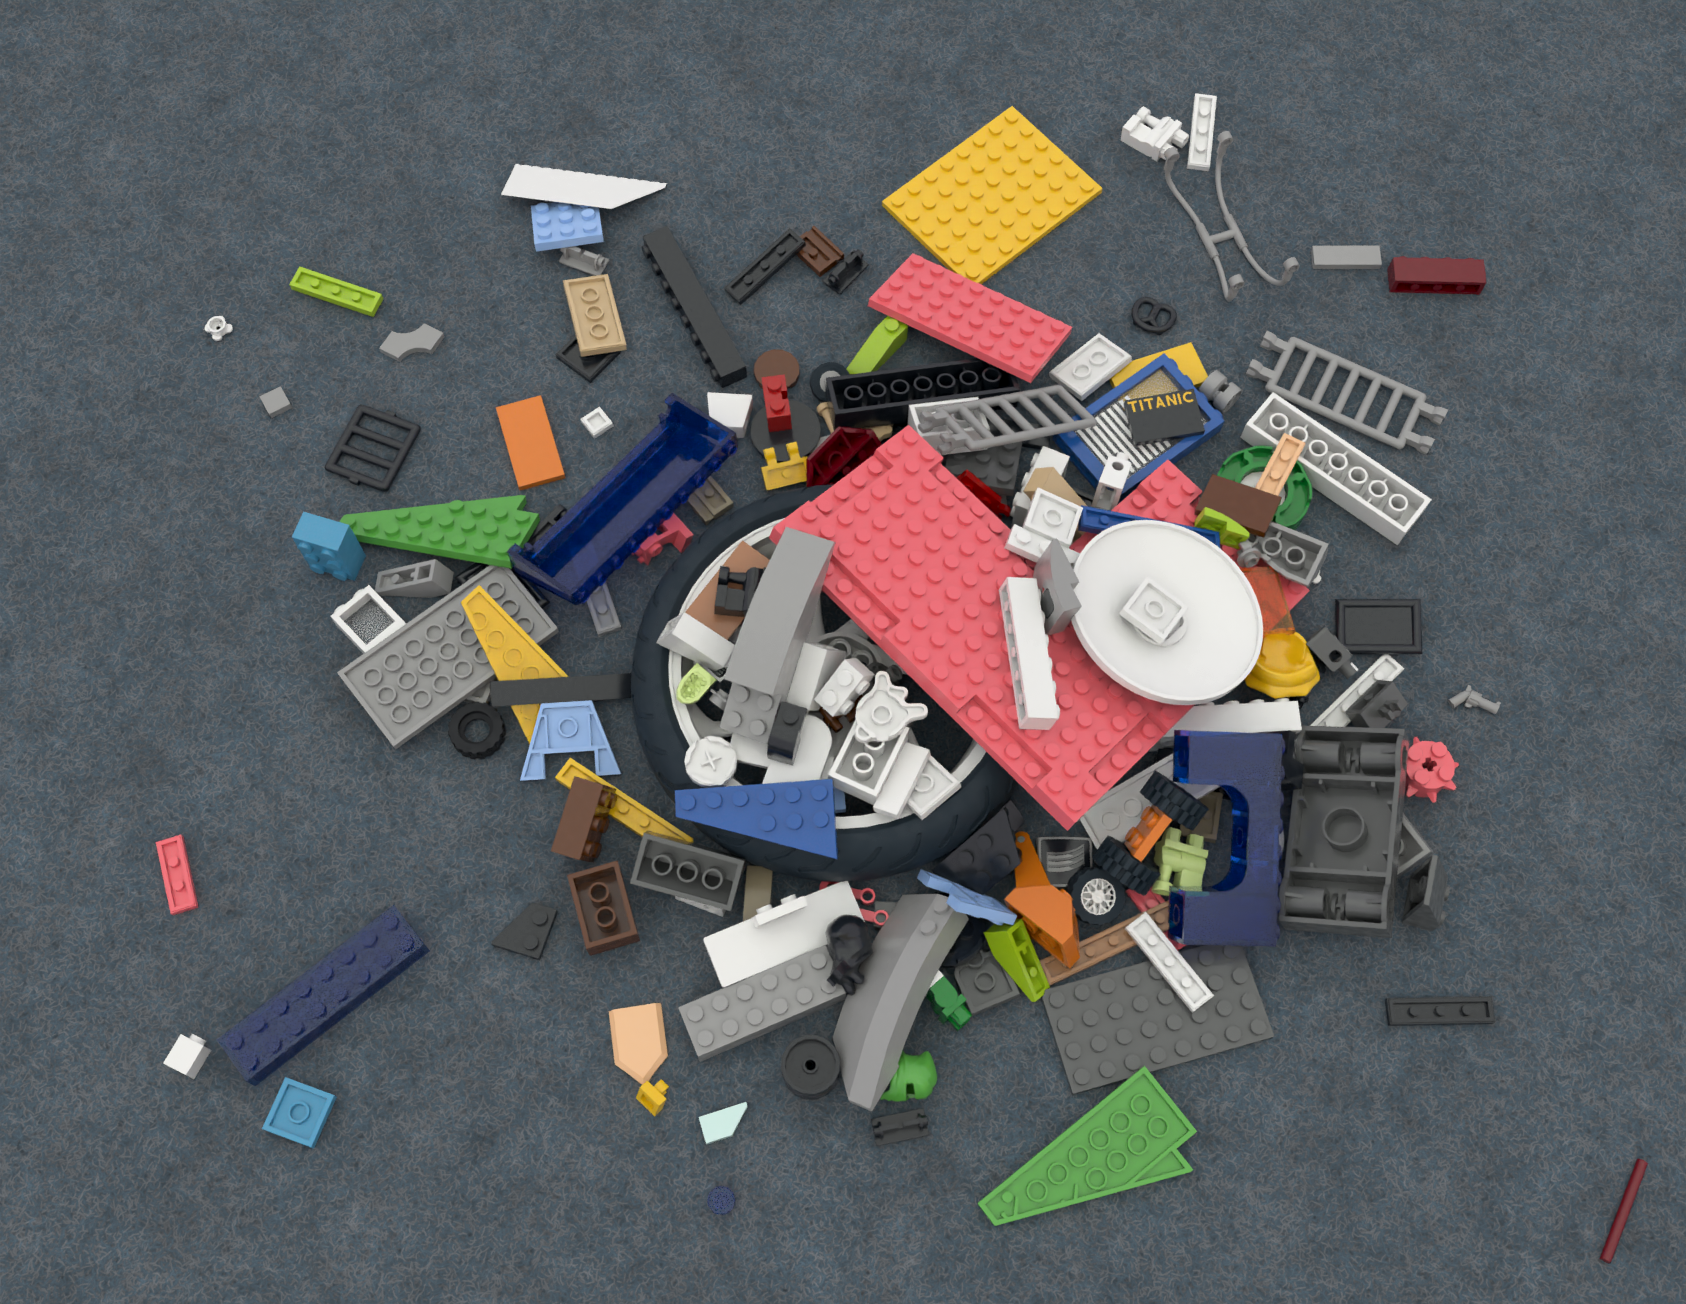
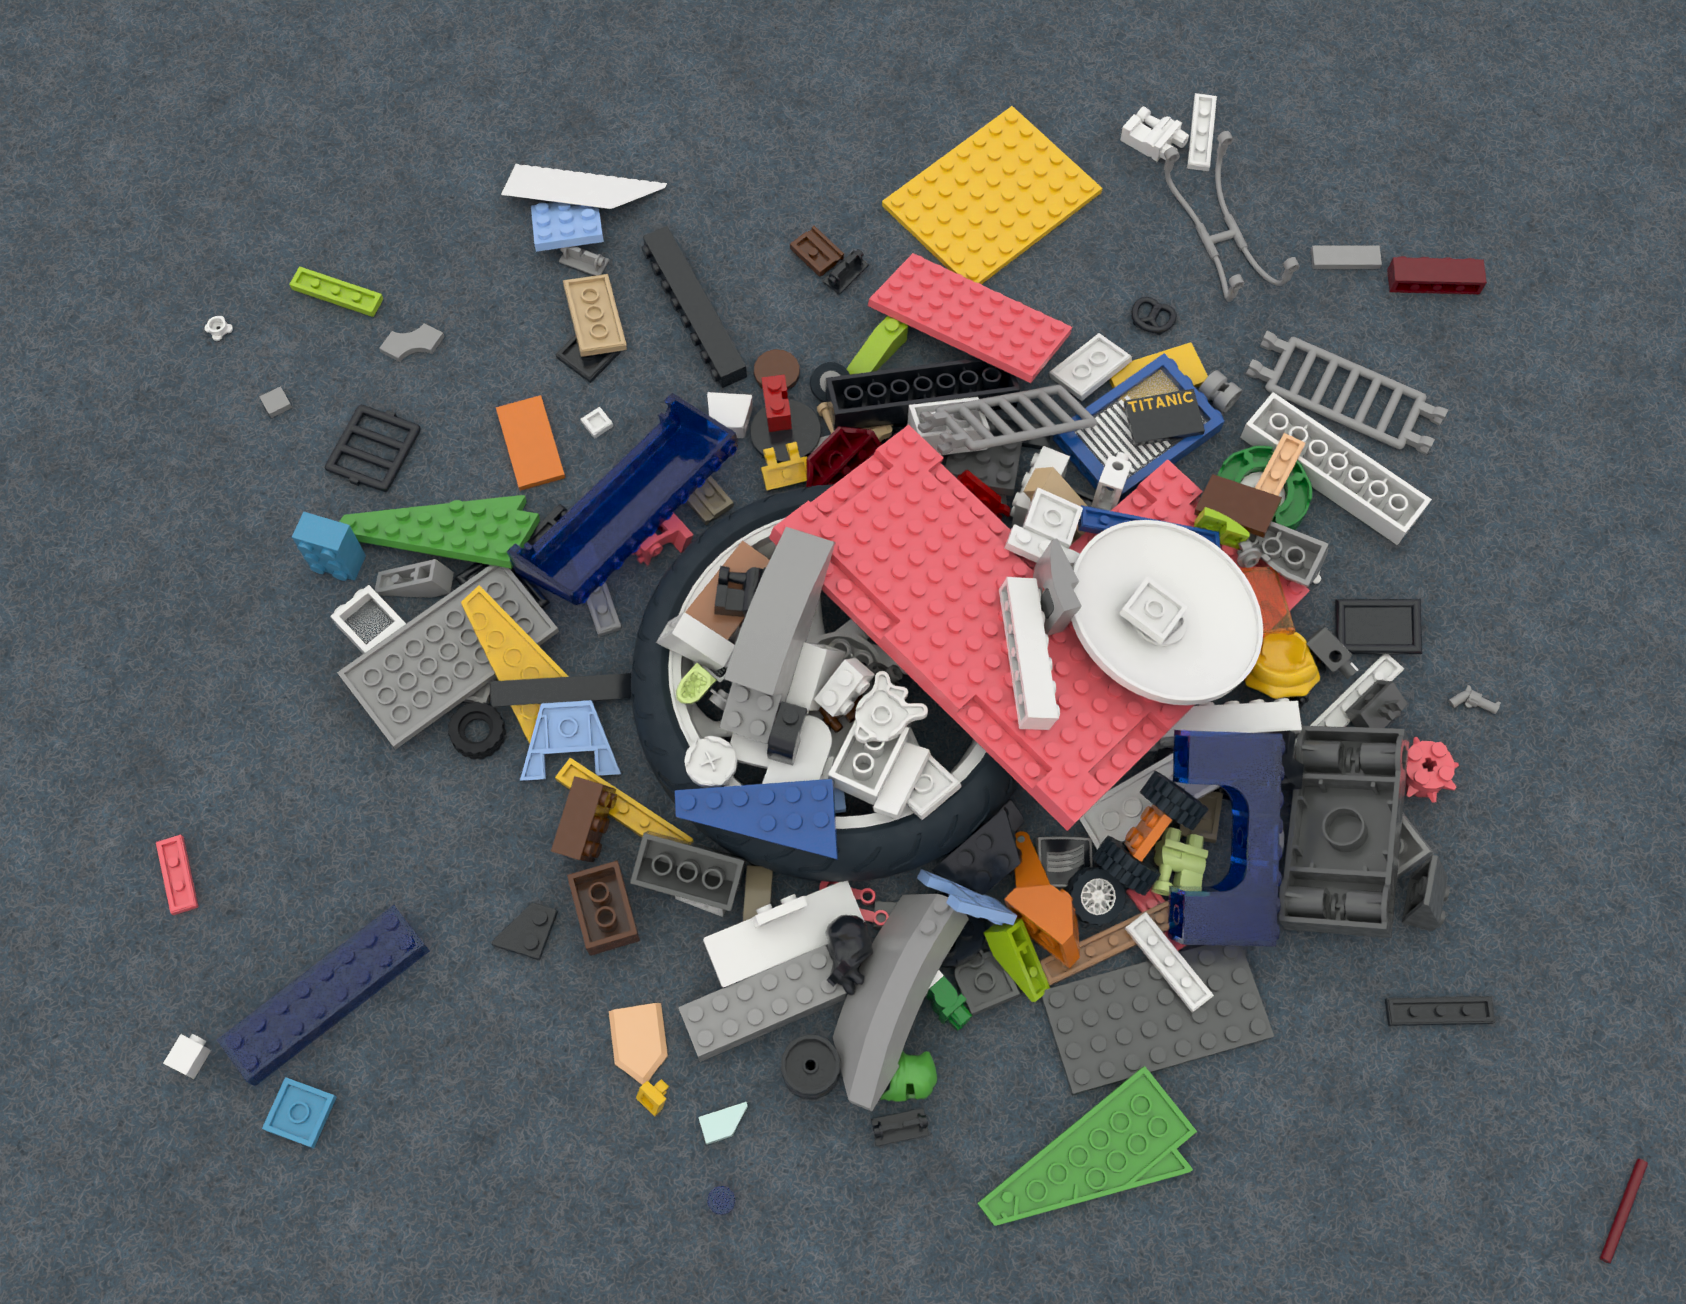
black tile [724,228,806,305] -> none

